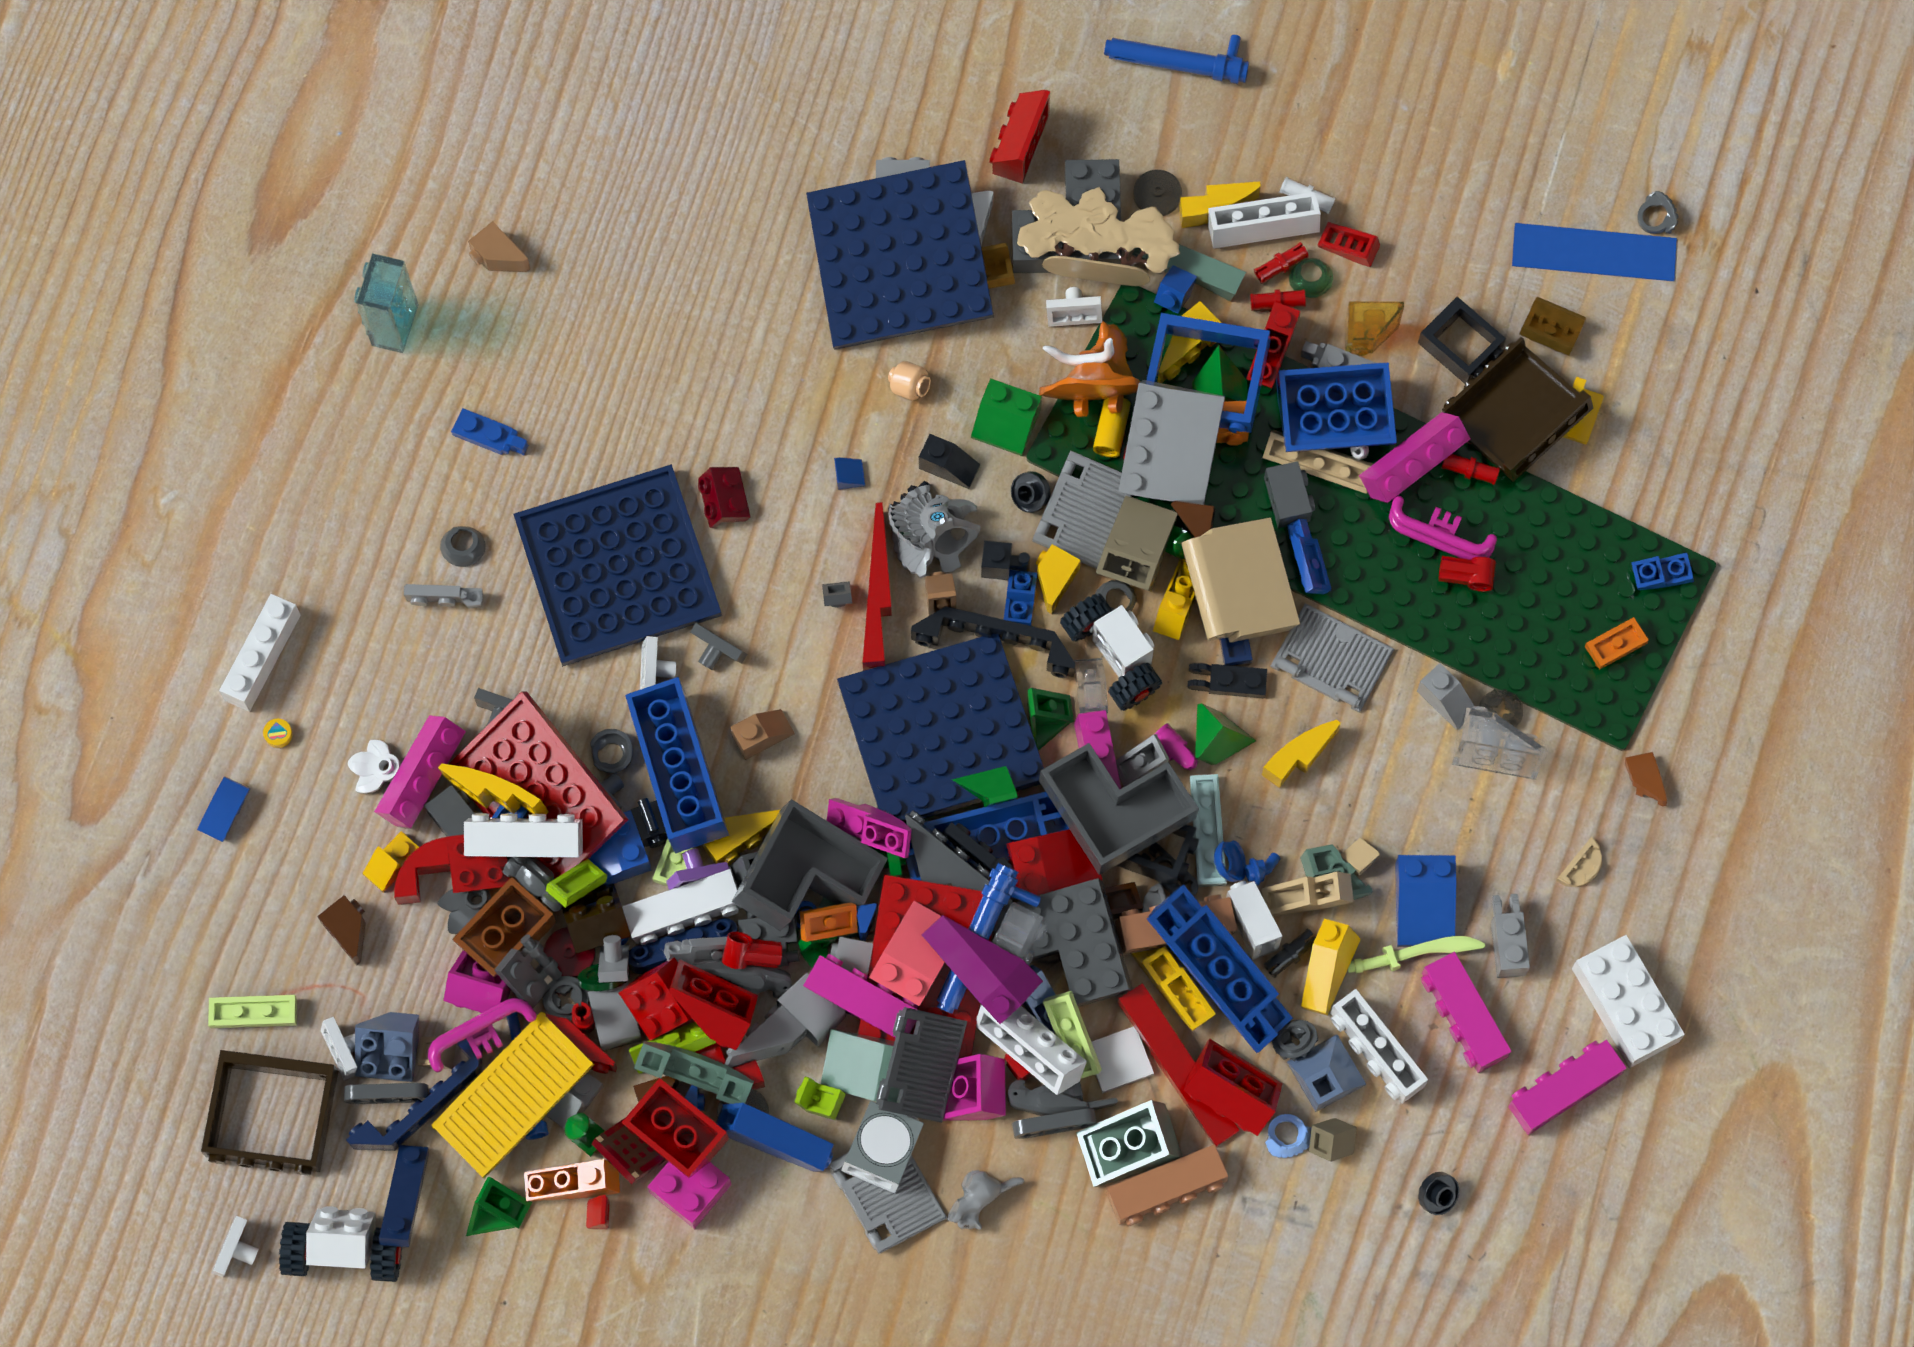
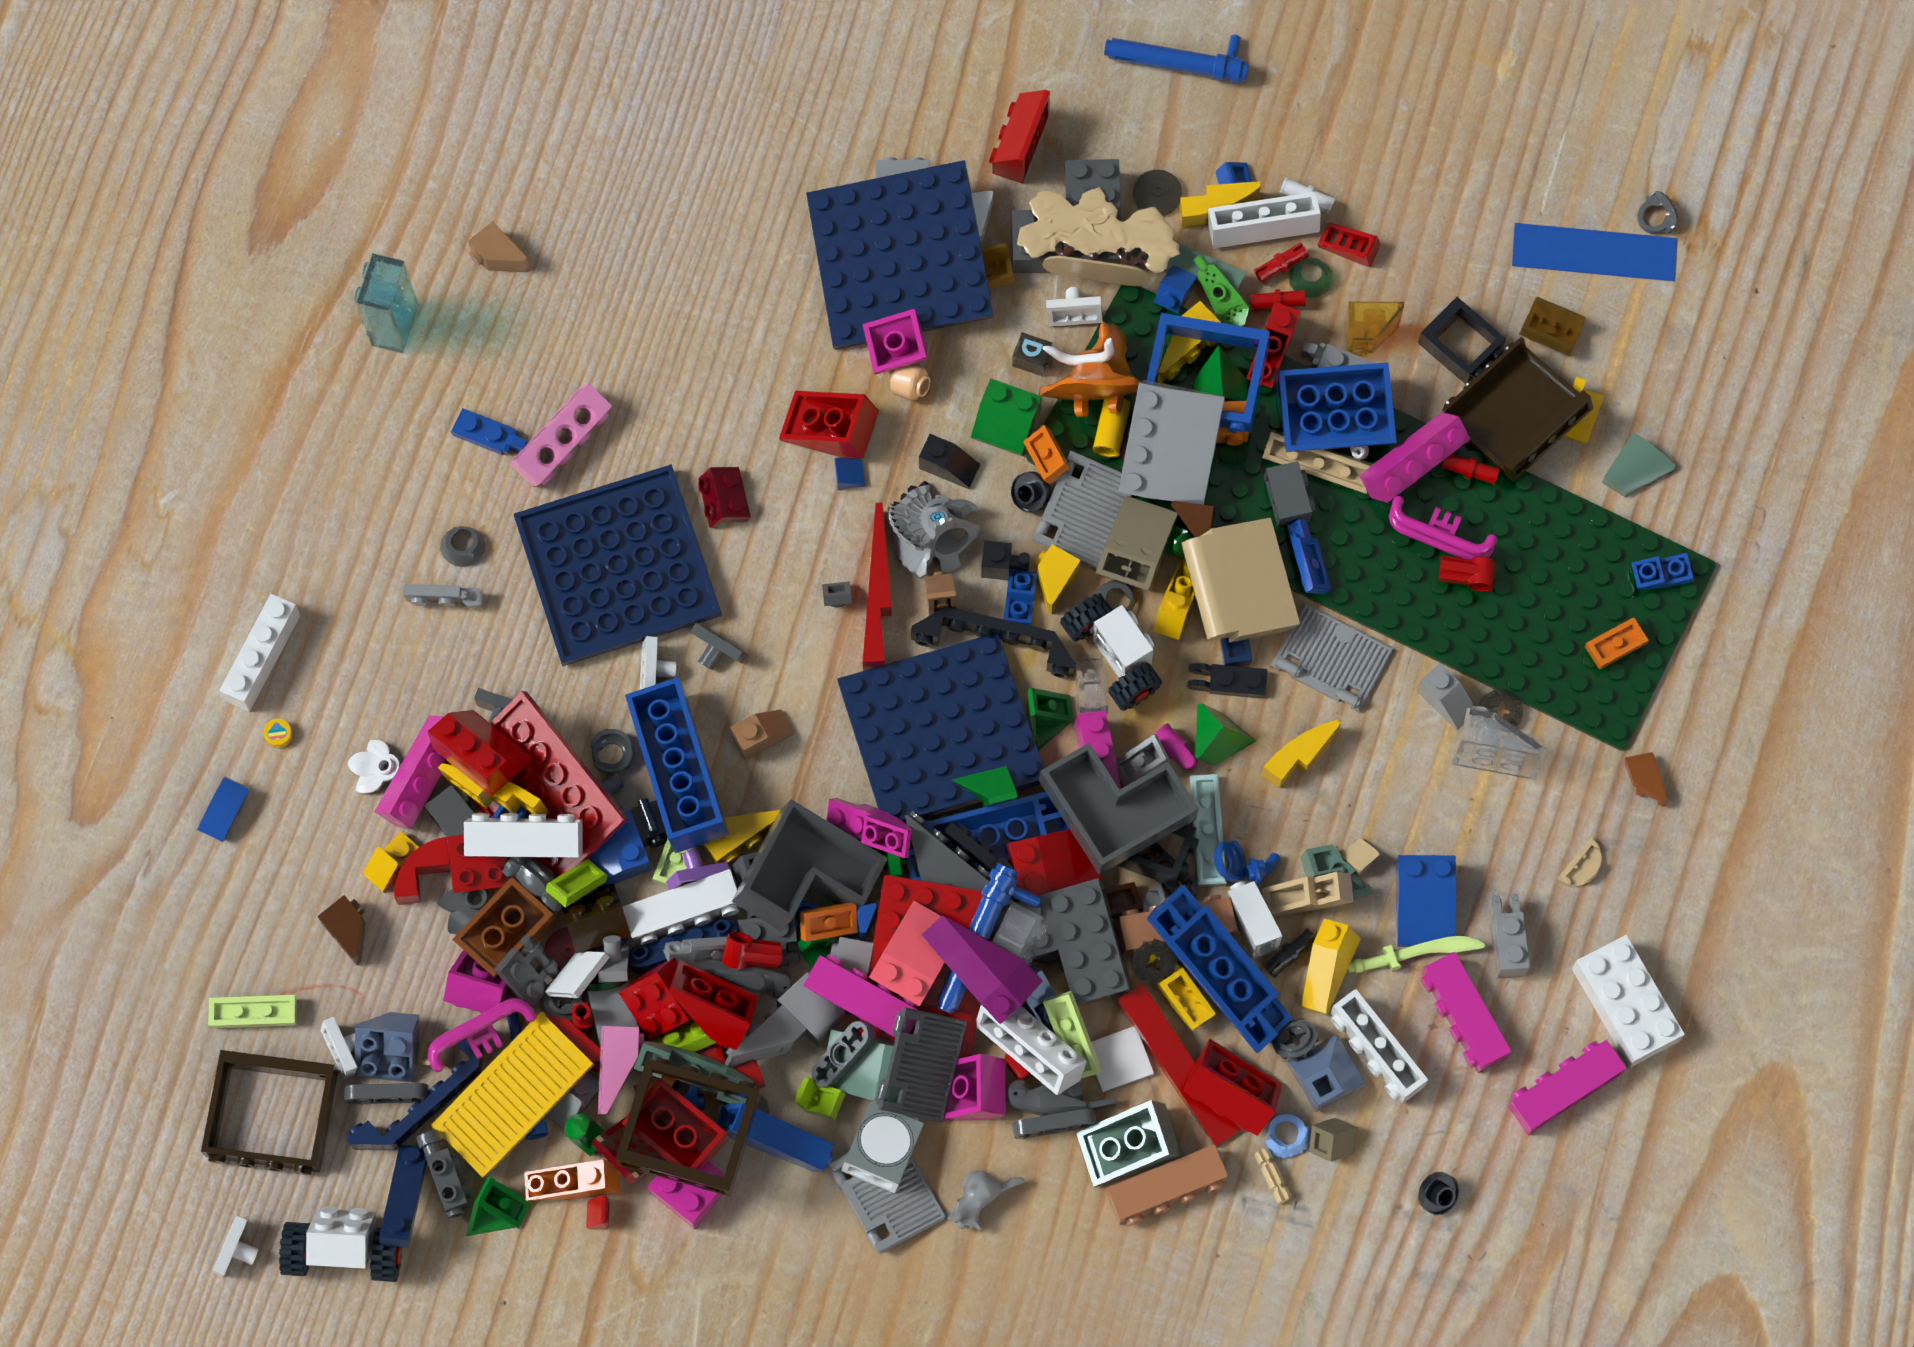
none -> dark grey brick [416,1130,472,1219]
none -> red slope [427,710,533,797]
none -> bright pink brick [509,383,612,486]
none -> white piece [545,951,610,998]
none -> bright pink slope [598,1026,644,1114]
none -> dark brown window [615,1057,761,1197]
none -> red slope [779,391,879,458]
none -> dark grey beam [811,1021,876,1087]
none -> dark pink slope [862,309,928,375]
none -> clear smoke brick [1012,332,1055,377]
none -> orange plate [1023,425,1071,484]
none -> clear smoke gear [1131,938,1177,983]
none -> bright green piece [1193,254,1251,326]
none -> blue slope [1216,162,1253,184]
none -> tan axle [1254,1148,1291,1204]
none -> sand green slope [1602,433,1676,497]

